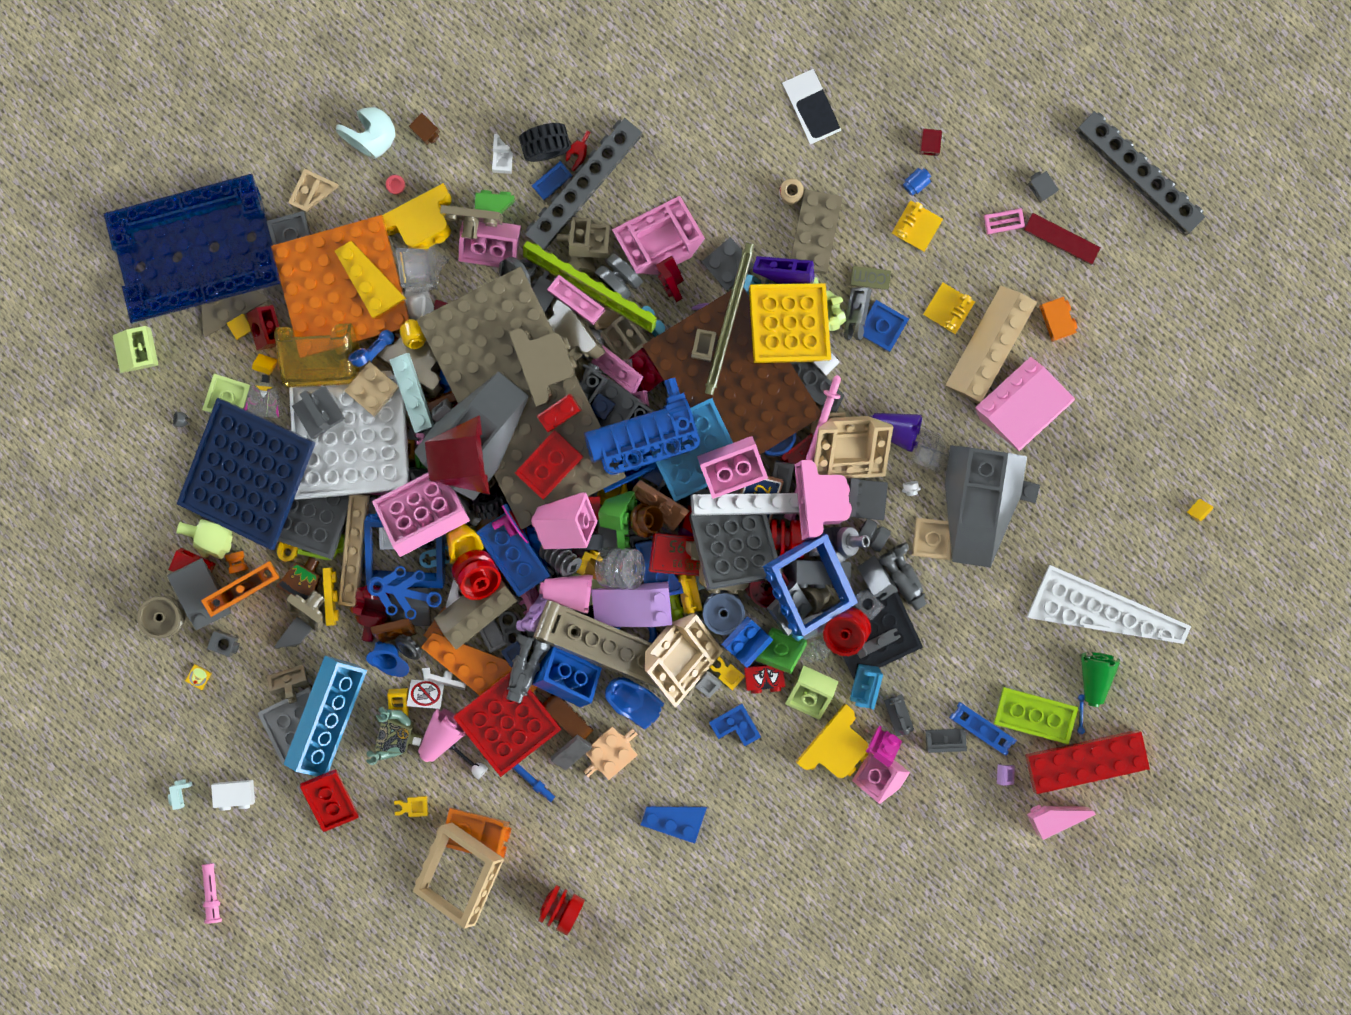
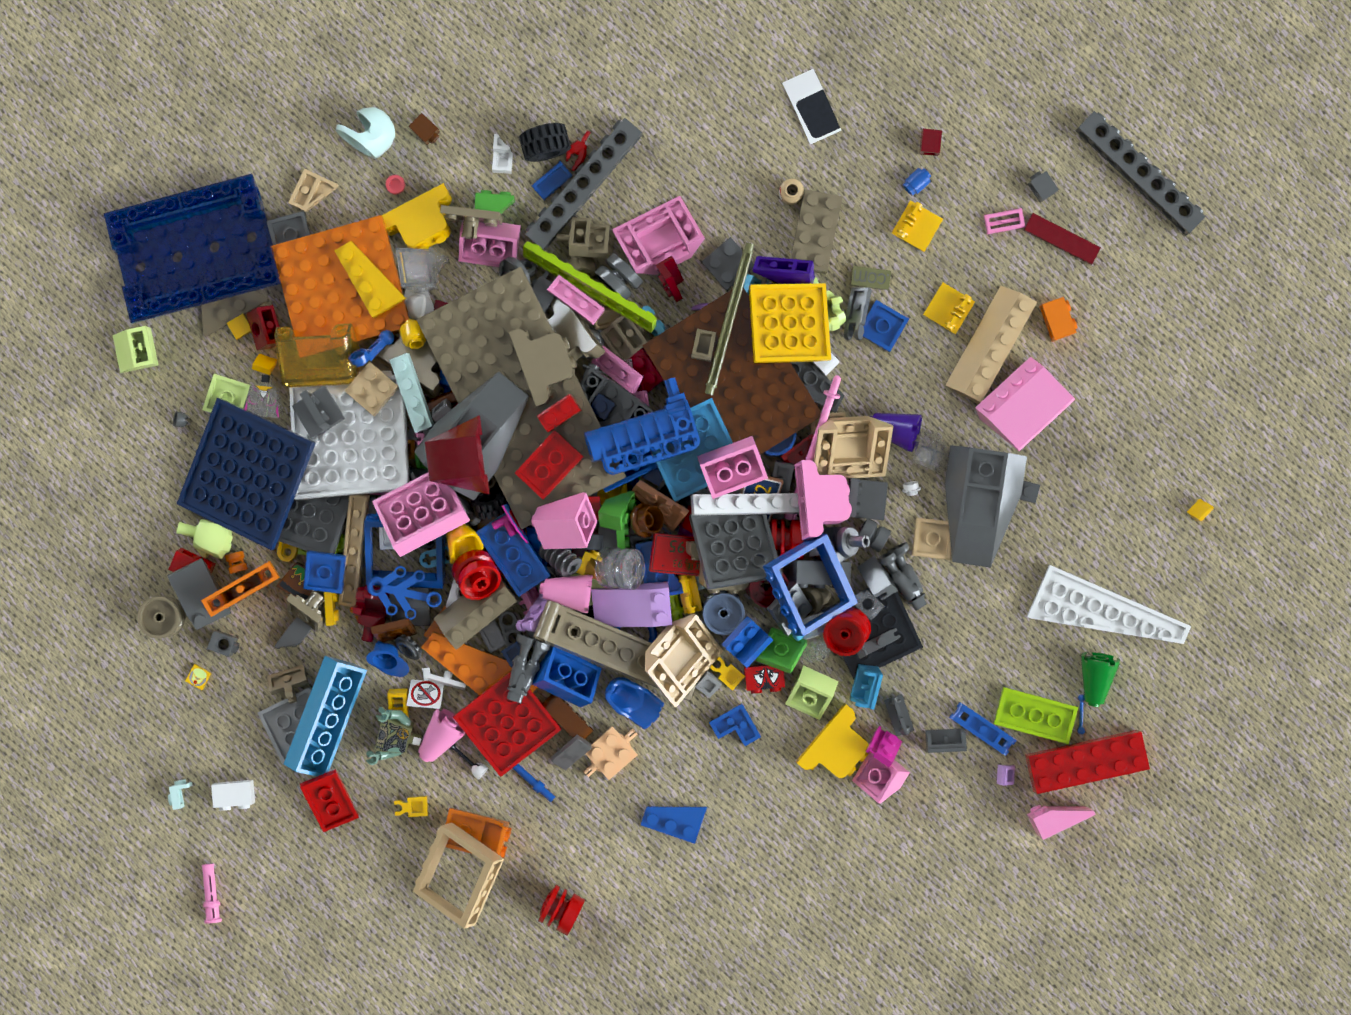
none -> blue tile [303,550,346,594]

